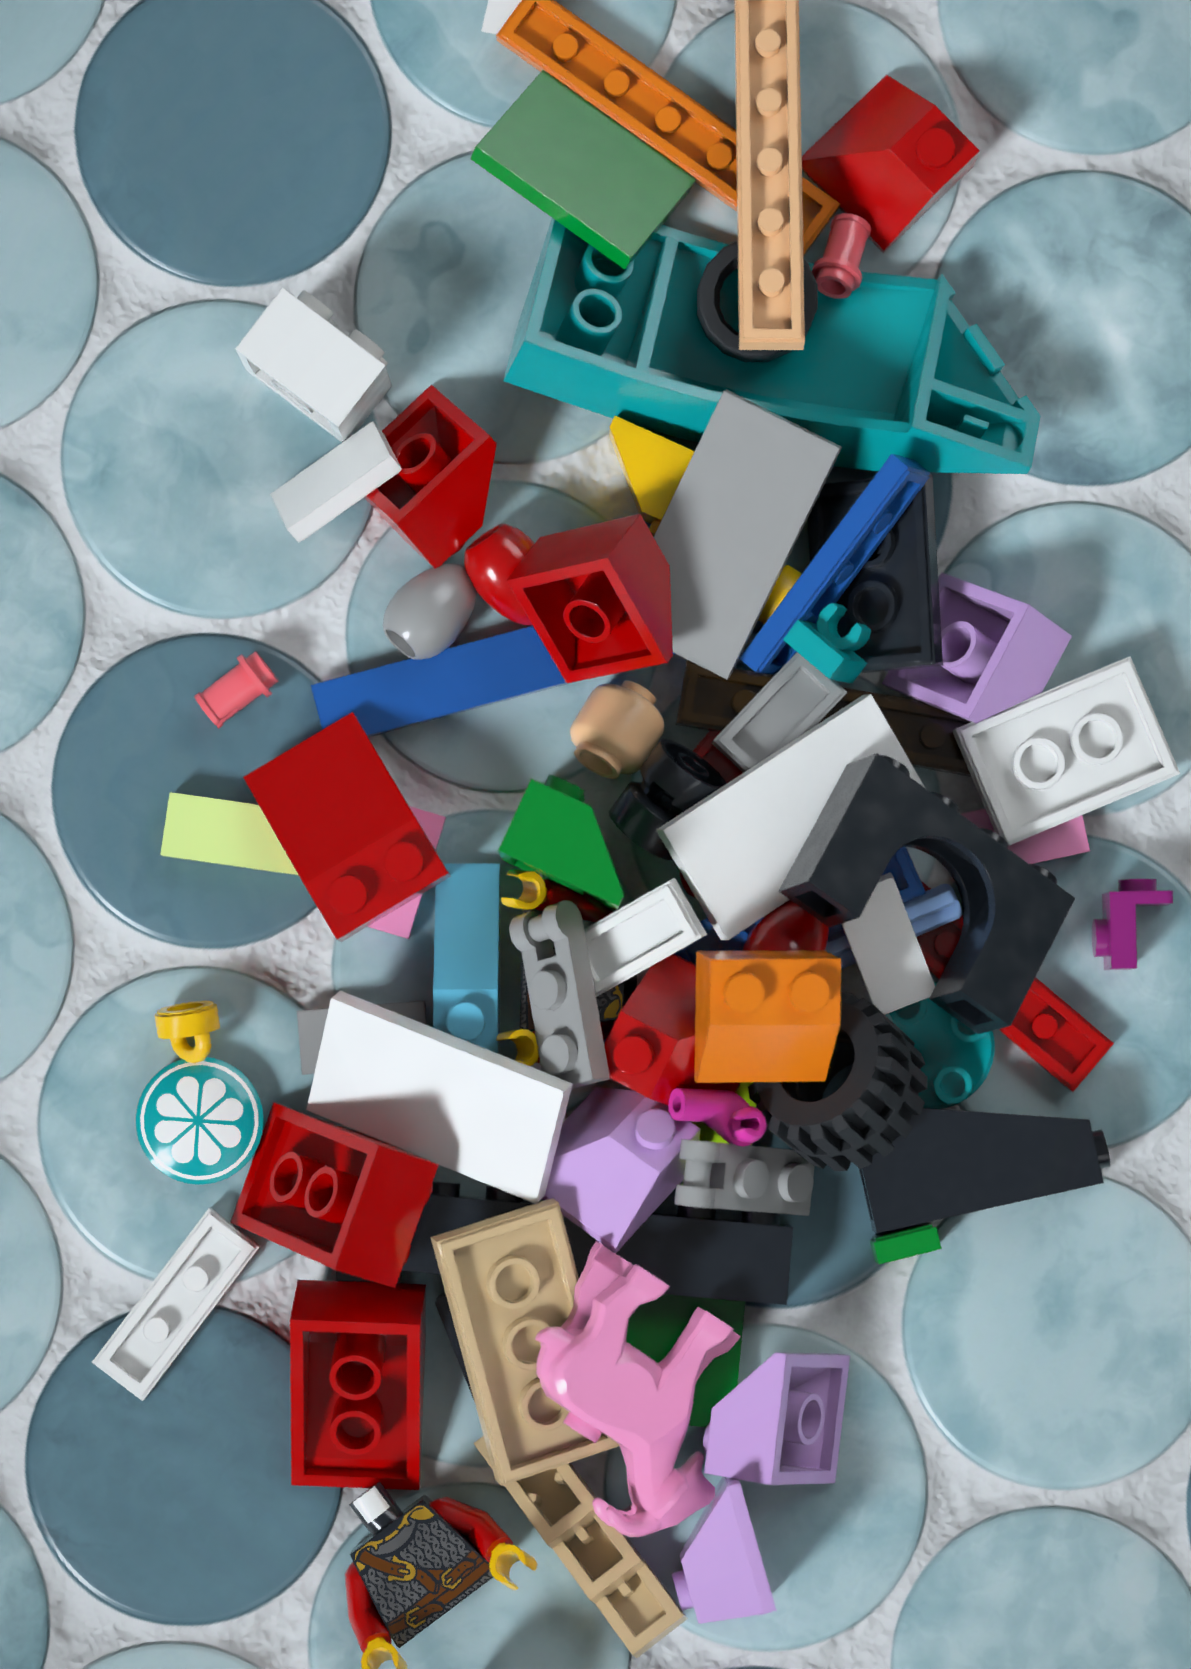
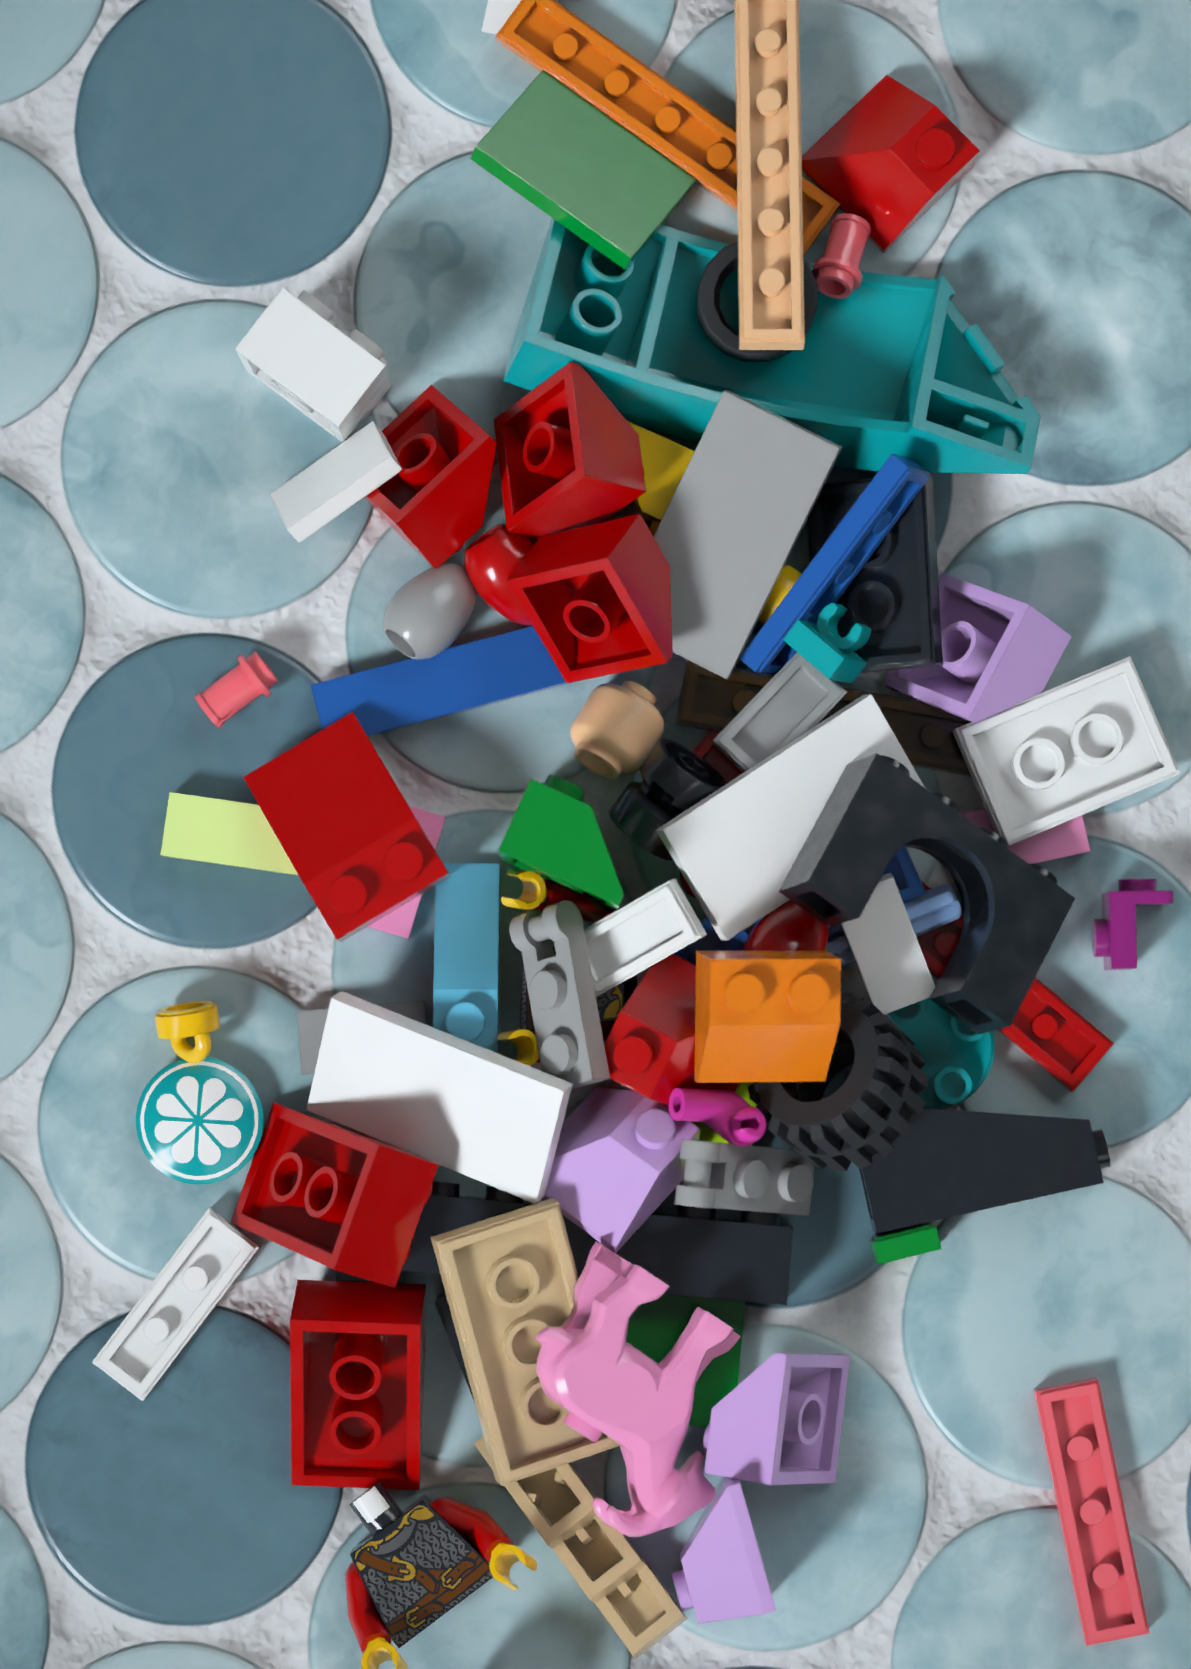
none -> red slope [494,362,646,539]
none -> coral tile [1033,1378,1150,1646]

